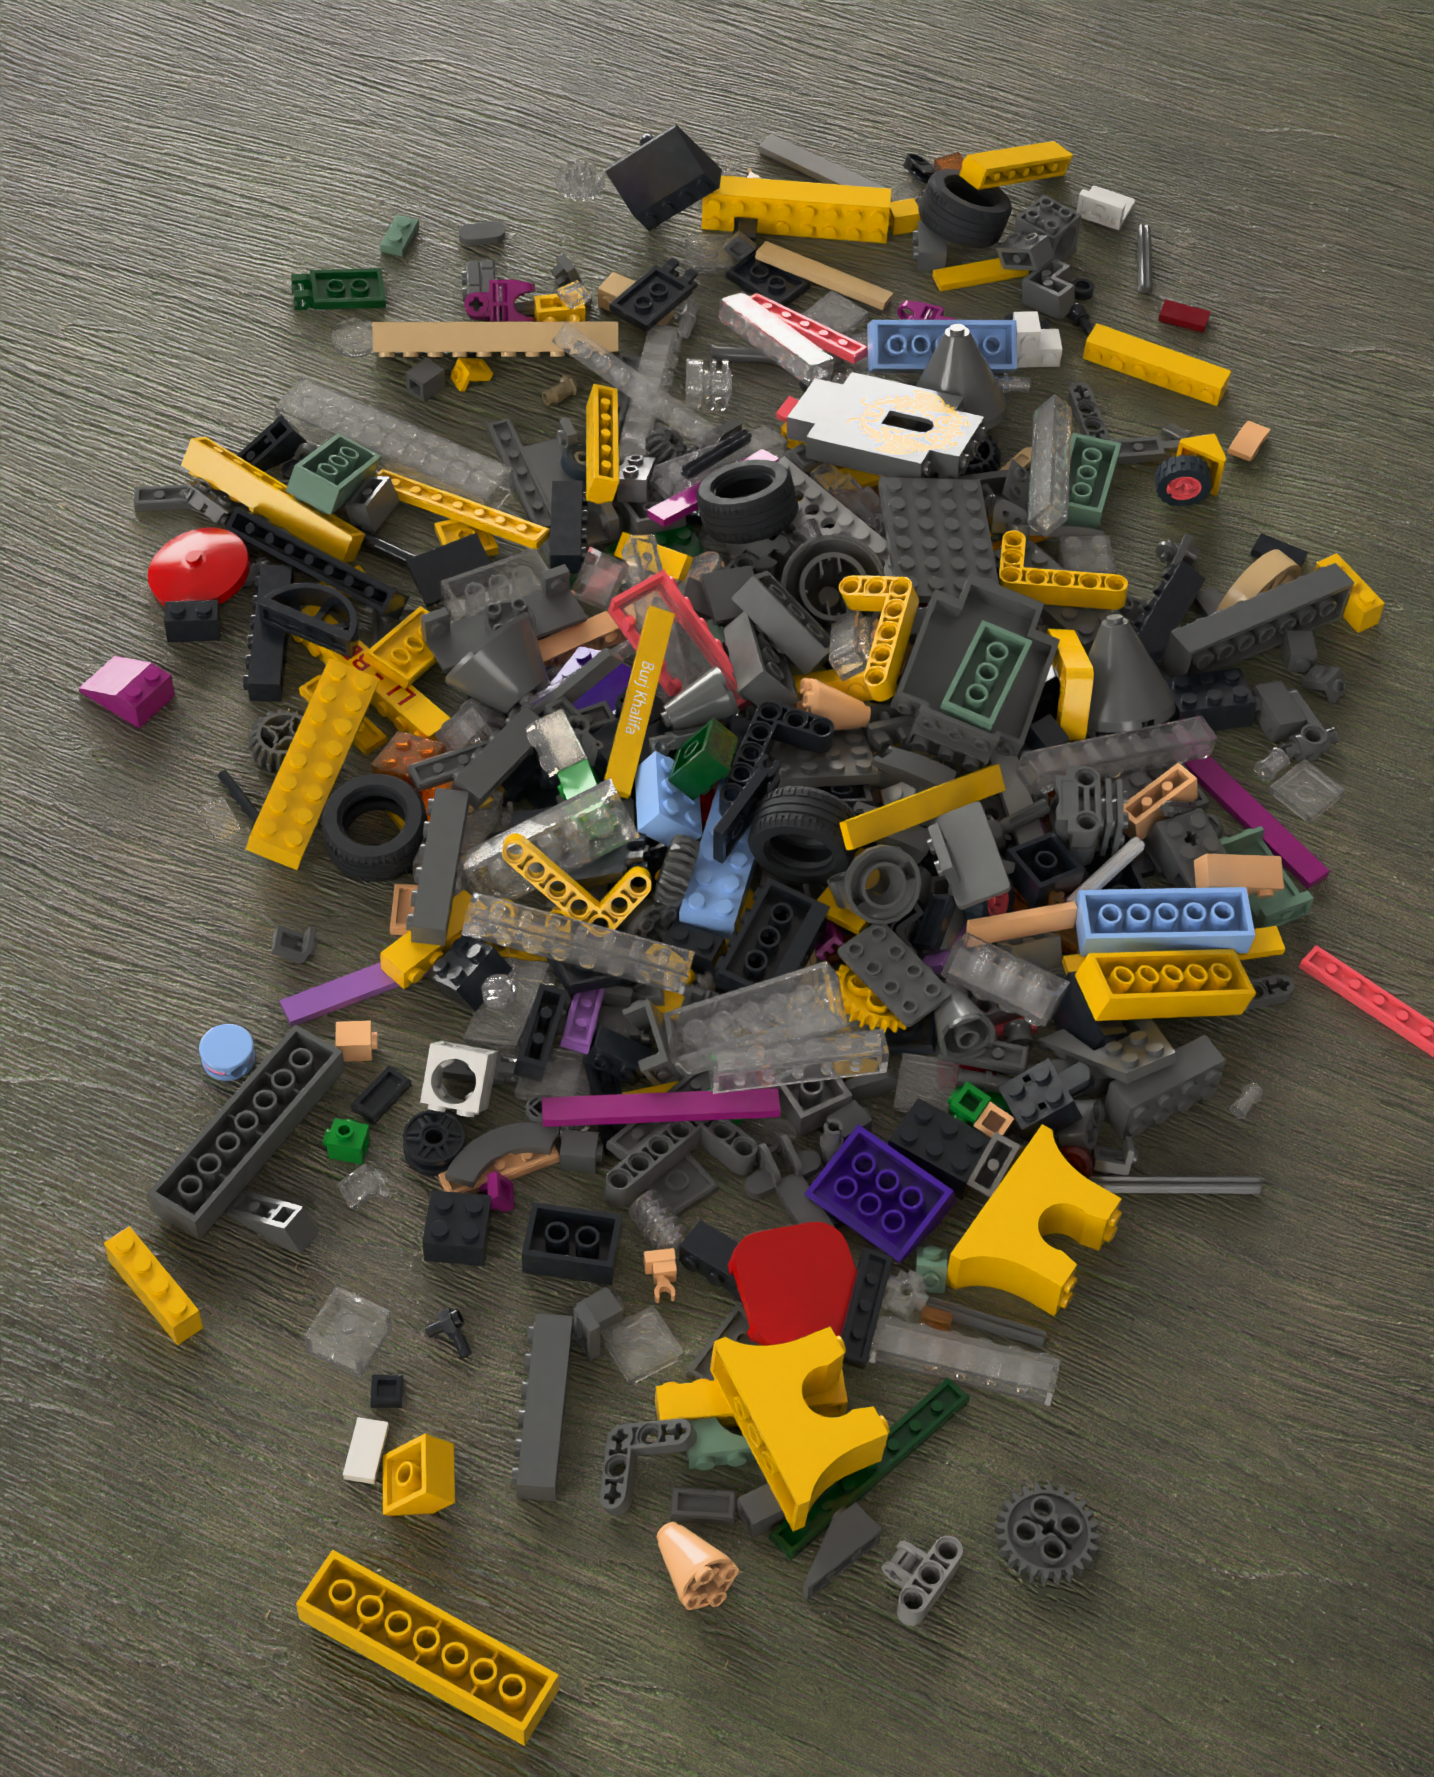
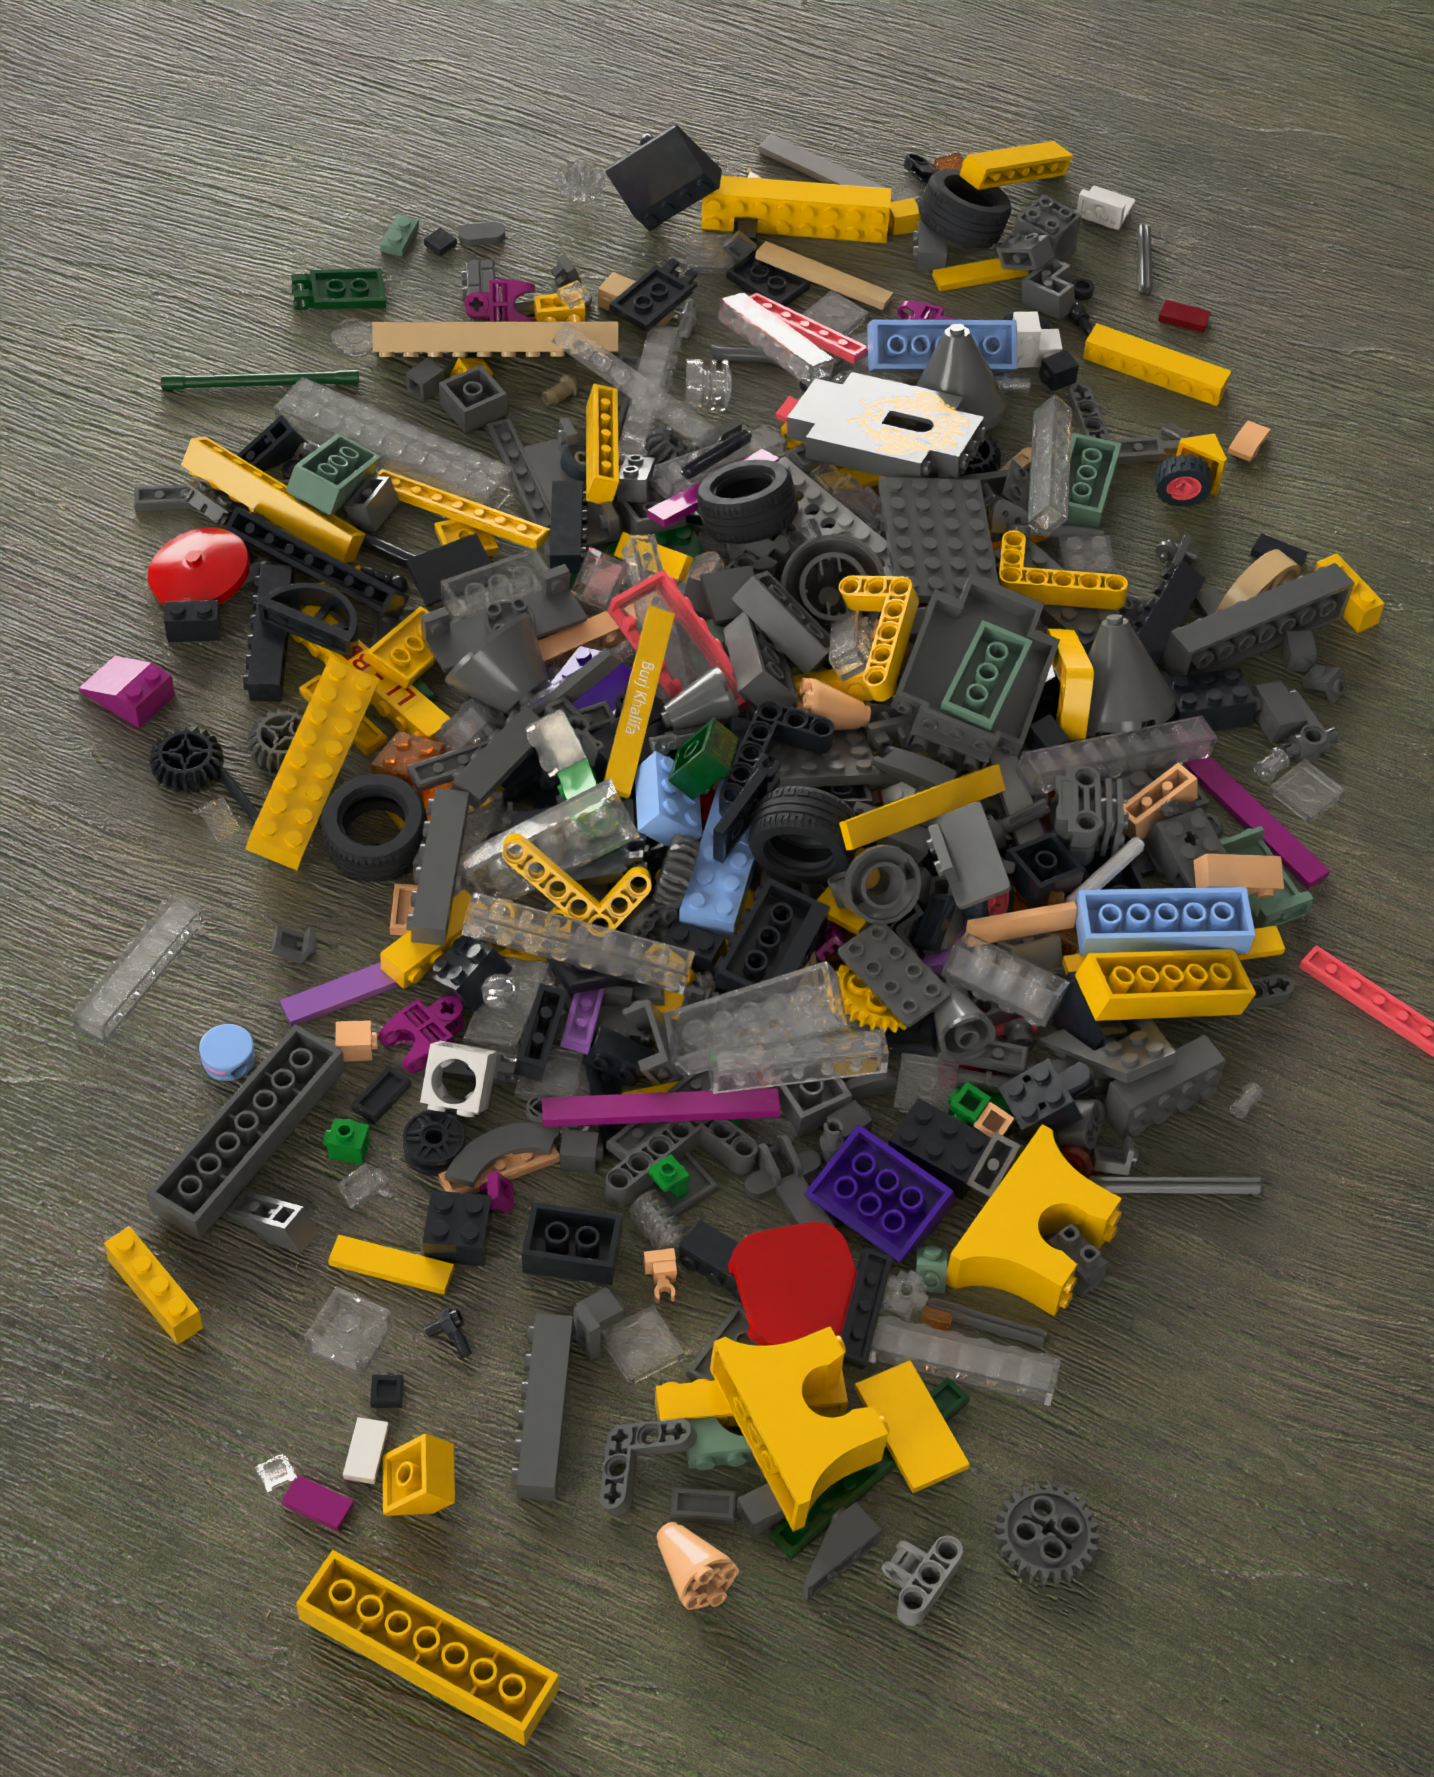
none -> clear brick [71,893,204,1045]
none -> black gear [149,726,224,794]
none -> dark green piece [161,370,359,390]
none -> clear tile [255,1454,297,1492]
none -> magenta tile [281,1475,354,1532]
none -> yellow tile [328,1235,454,1295]
none -> black bar [360,567,408,593]
none -> magenta piece [378,996,464,1073]
none -> dark green tile [413,680,438,703]
none -> black tile [424,228,457,256]
none -> dark grey brick [439,365,508,434]
none -> green bracket [648,1154,690,1200]
none -> yellow tile [854,1360,970,1493]
none -> black brick [1039,350,1079,391]
none -> dark grey hips [1048,1224,1107,1297]

